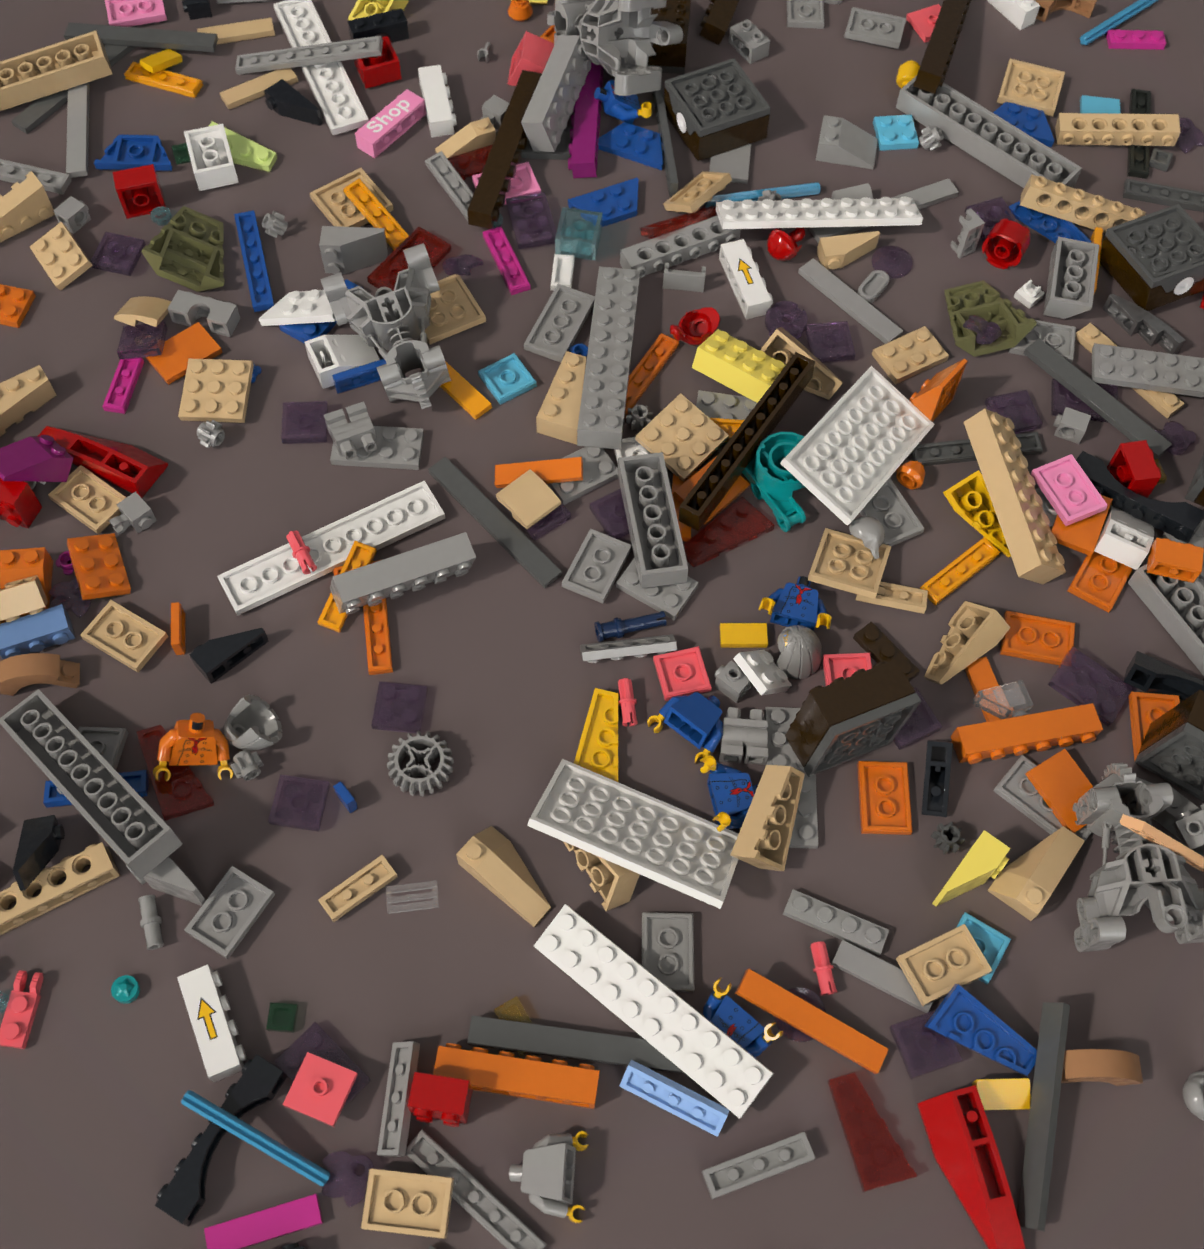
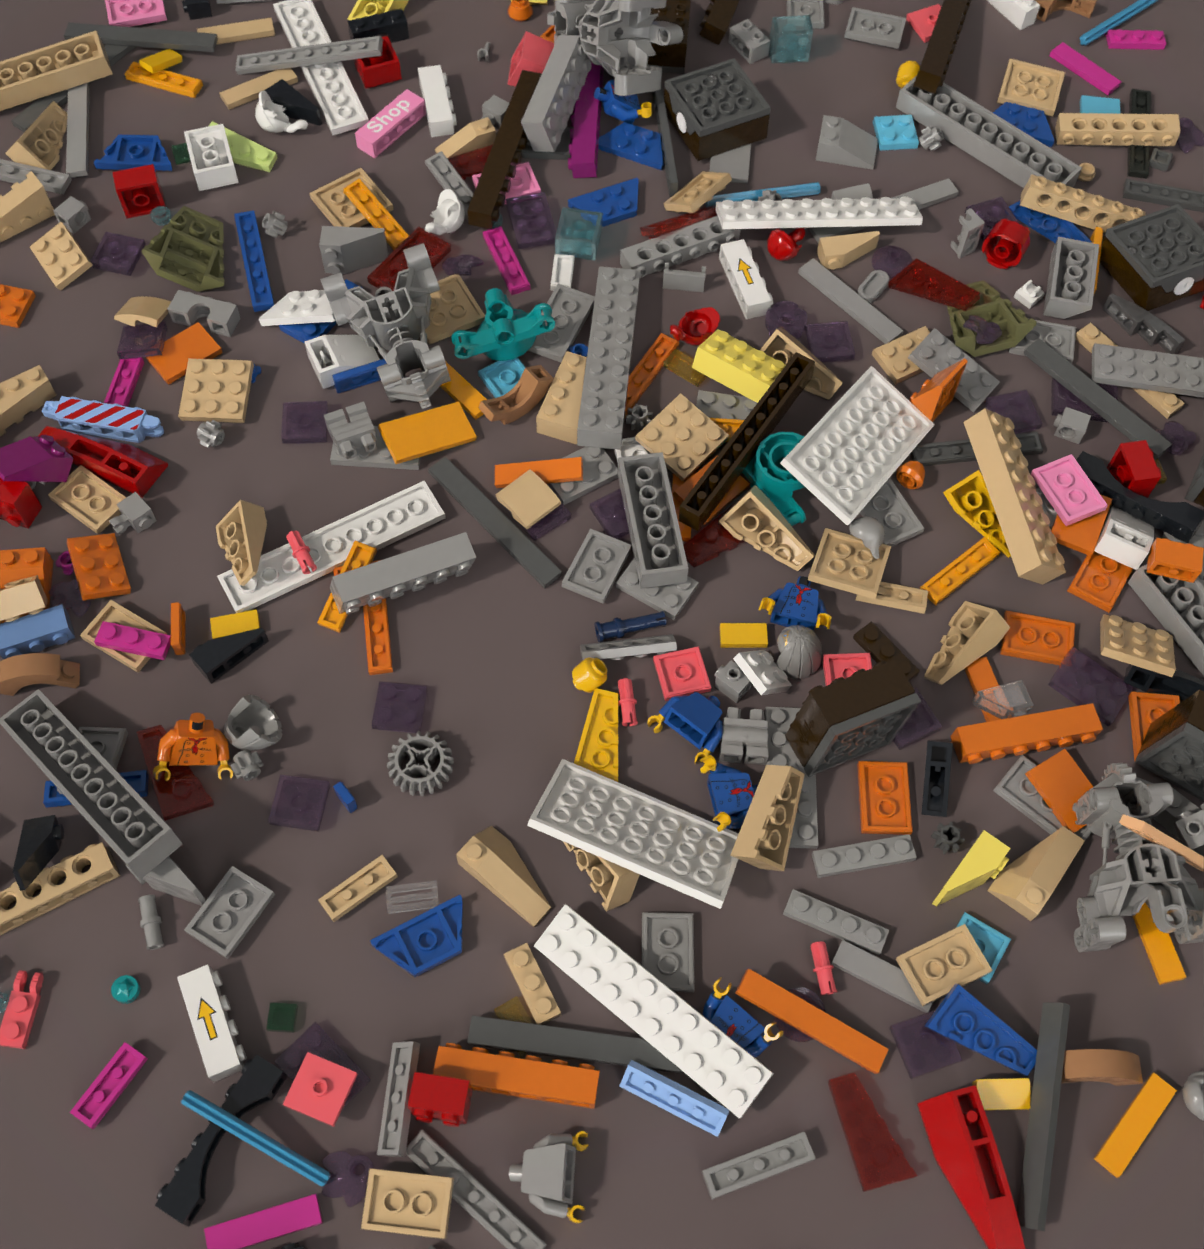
none -> tan wedge [5,101,67,170]
none -> light blue hinge [42,396,164,443]
none -> dark pink plate [70,1042,148,1130]
none -> dark pink plate [94,621,171,661]
none -> yellow tile [210,609,260,639]
none -> tan wedge [215,500,267,586]
none -> white piece [255,91,308,133]
none -> blue wing [370,895,463,977]
none -> light orange tile [378,401,477,464]
none -> white piece [425,189,465,235]
none -> teal piece [451,288,556,361]
none -> medium nougat arch [478,365,554,425]
none -> tan plate [504,943,561,1025]
none -> yellow head [572,657,607,693]
none -> clear yellow tile [663,349,707,387]
none -> tan wedge [719,485,815,571]
none -> clear light blue brick [769,15,813,63]
none -> light grey plate [812,834,917,878]
none -> clear red wing [888,258,980,311]
none -> light grey plate [908,328,1000,412]
none -> dark pink tile [1049,42,1122,95]
none -> tan plate [1078,163,1095,182]
none -> light orange tile [1094,1072,1177,1178]
none -> tan plate [1100,614,1176,677]
none -> light orange tile [1132,902,1186,985]

